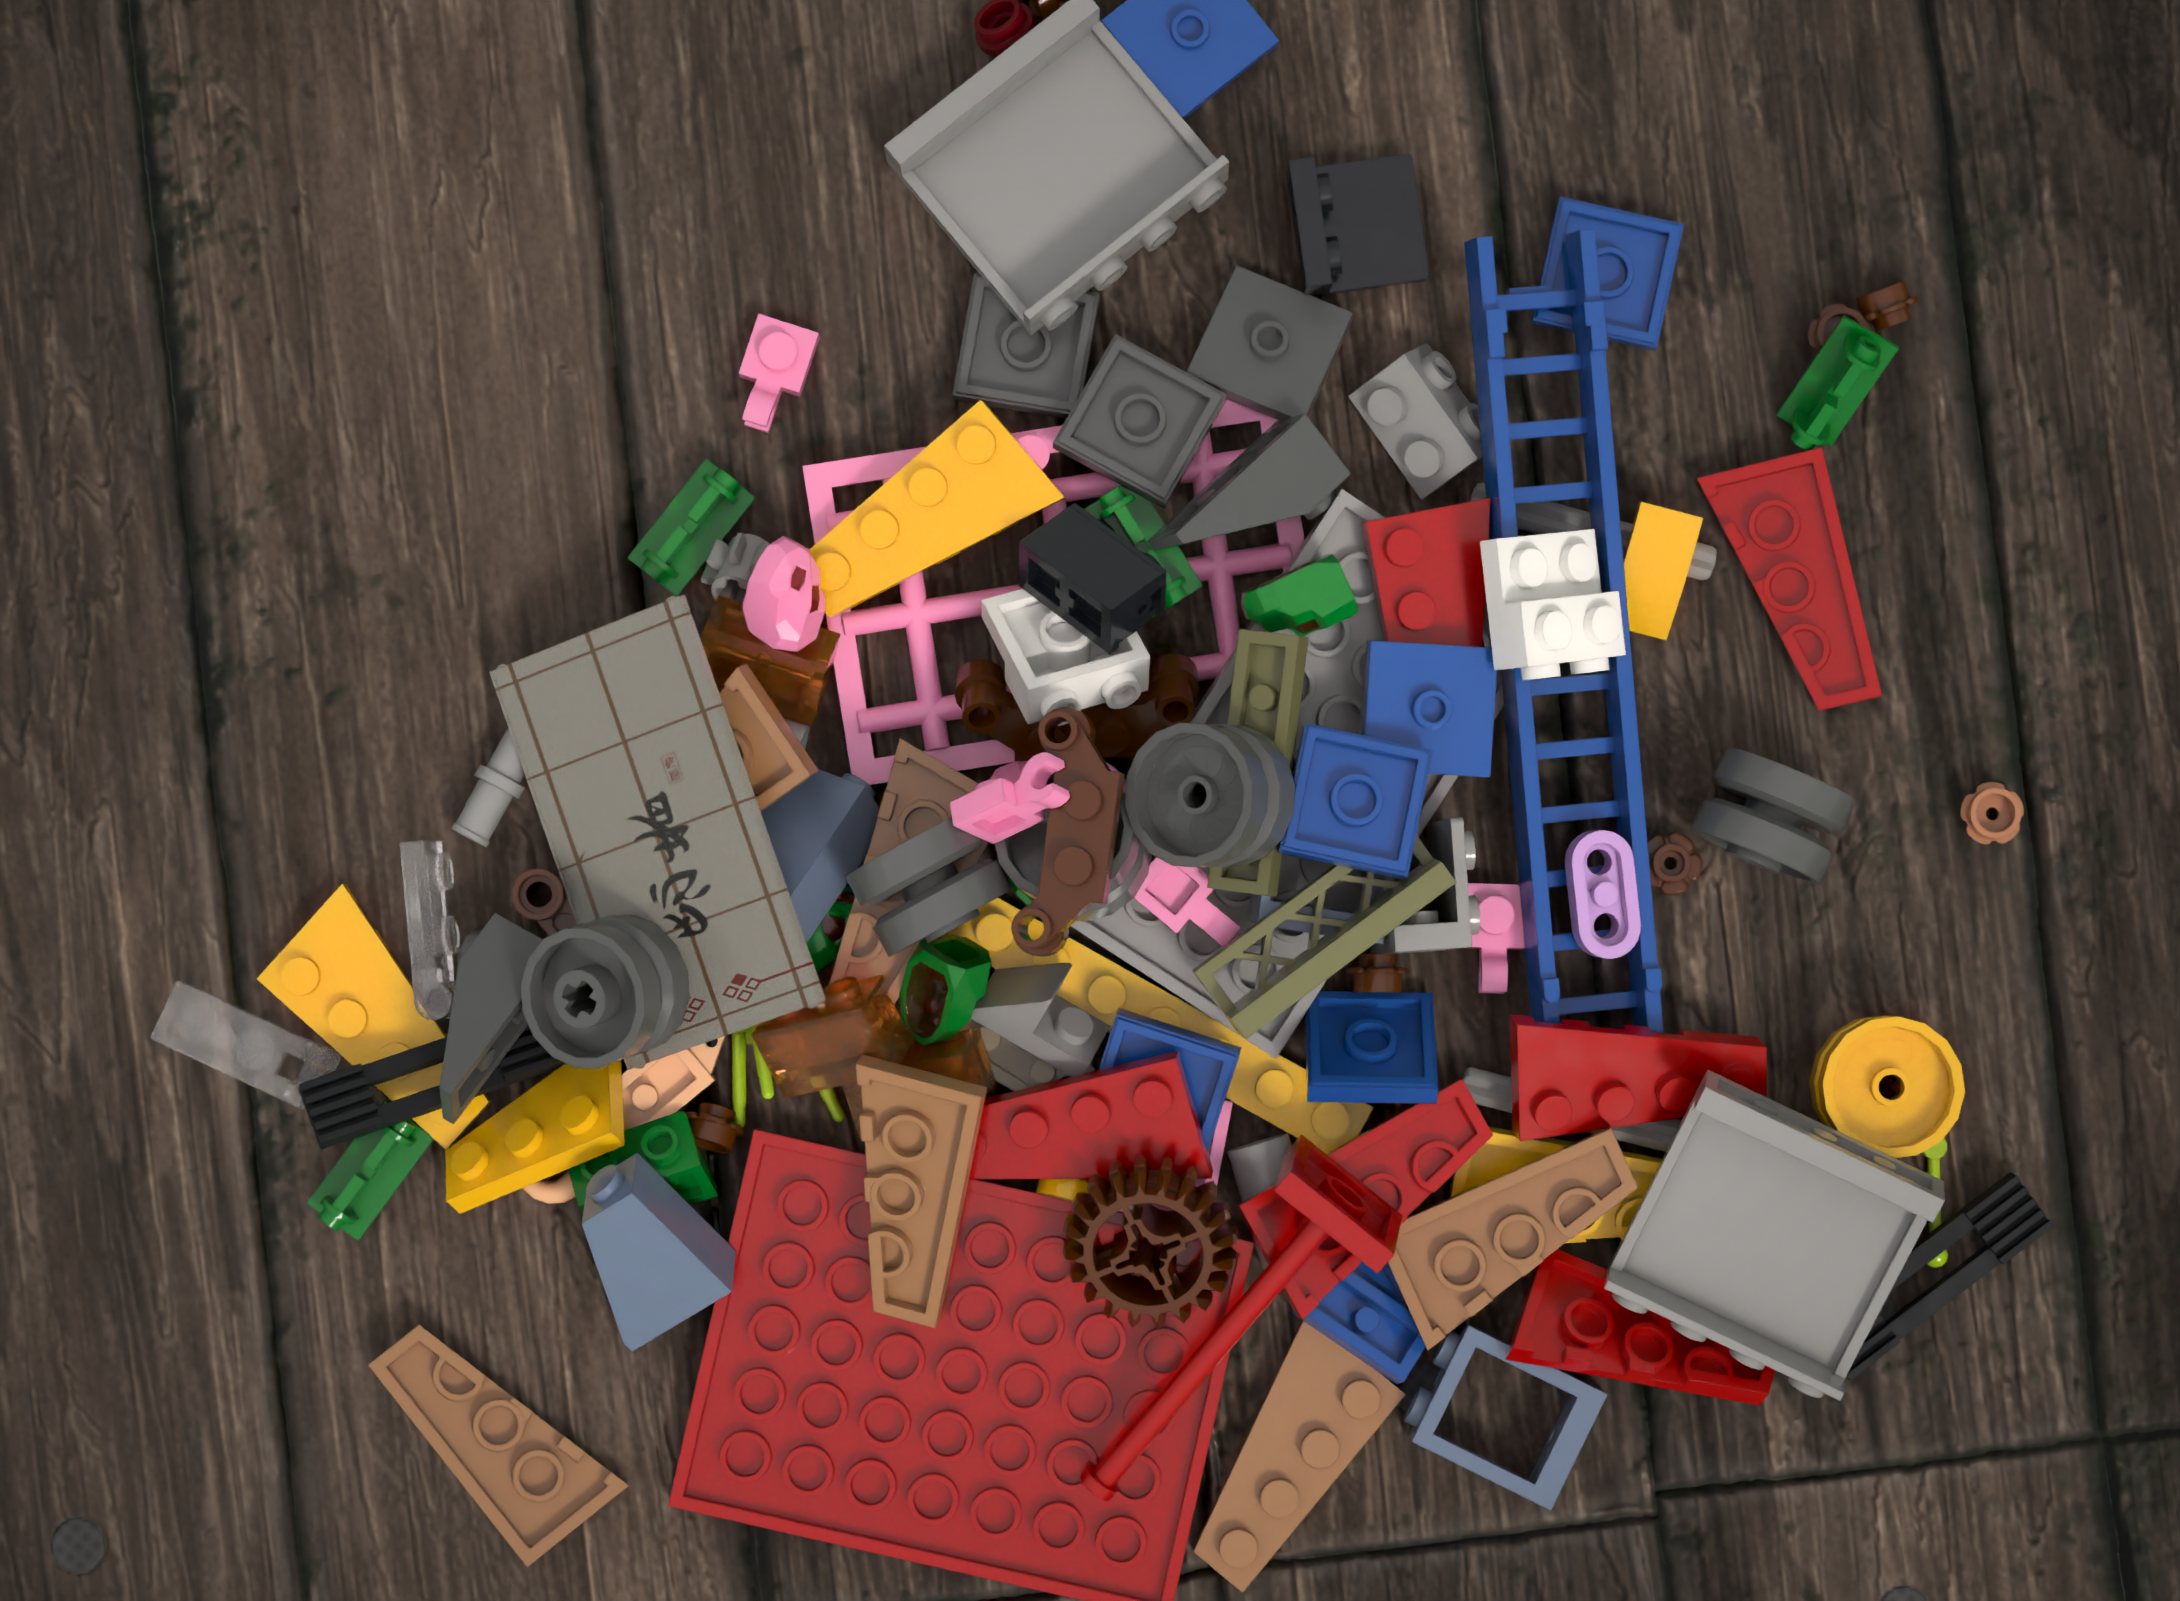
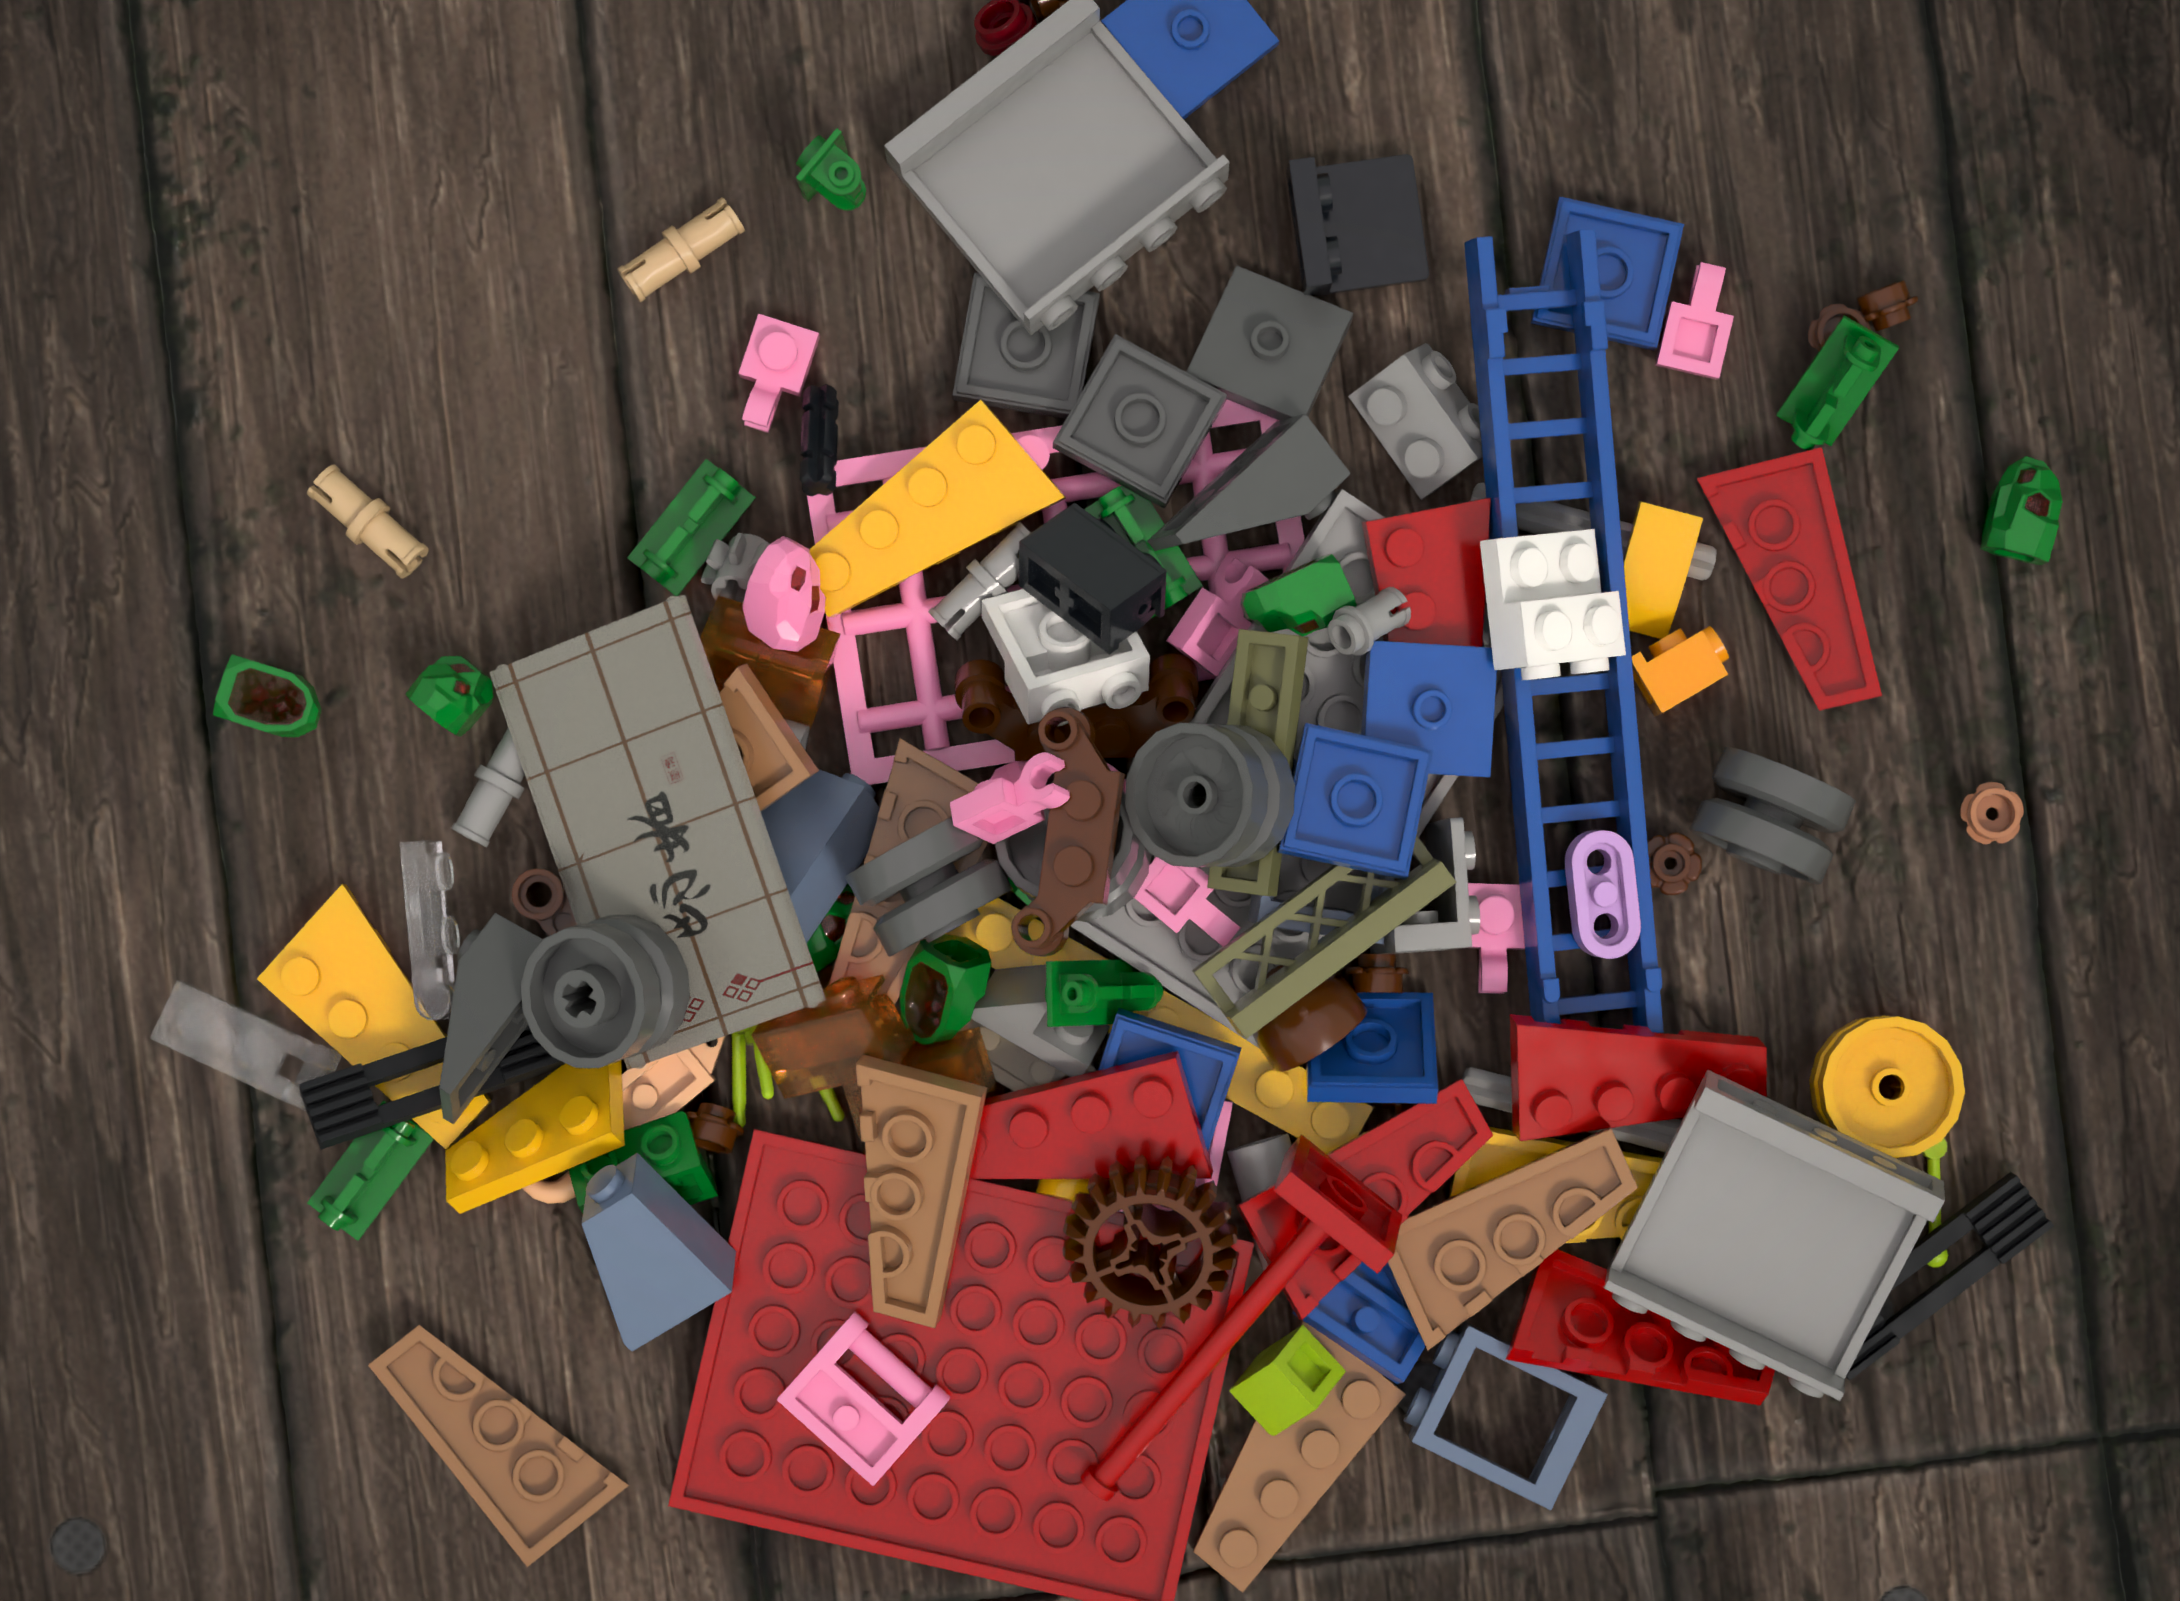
none -> rock [213,654,322,737]
none -> tan pin [307,464,429,579]
none -> green rock [405,656,493,737]
none -> tan pin [617,197,745,303]
none -> bright pink plate [777,1311,951,1486]
none -> green hinge [795,128,866,211]
none -> black axle [800,384,839,497]
none -> light grey pin [928,521,1031,641]
none -> green hinge [1045,959,1163,1027]
none -> bright pink plate [1166,555,1269,677]
none -> lime panel [1229,1324,1346,1436]
none -> reddish brown helmet [1253,965,1368,1072]
none -> light grey pin [1328,587,1411,656]
none -> light orange brick [1632,626,1729,716]
none -> bright pink plate [1655,262,1734,380]
none -> green rock [1980,456,2063,565]

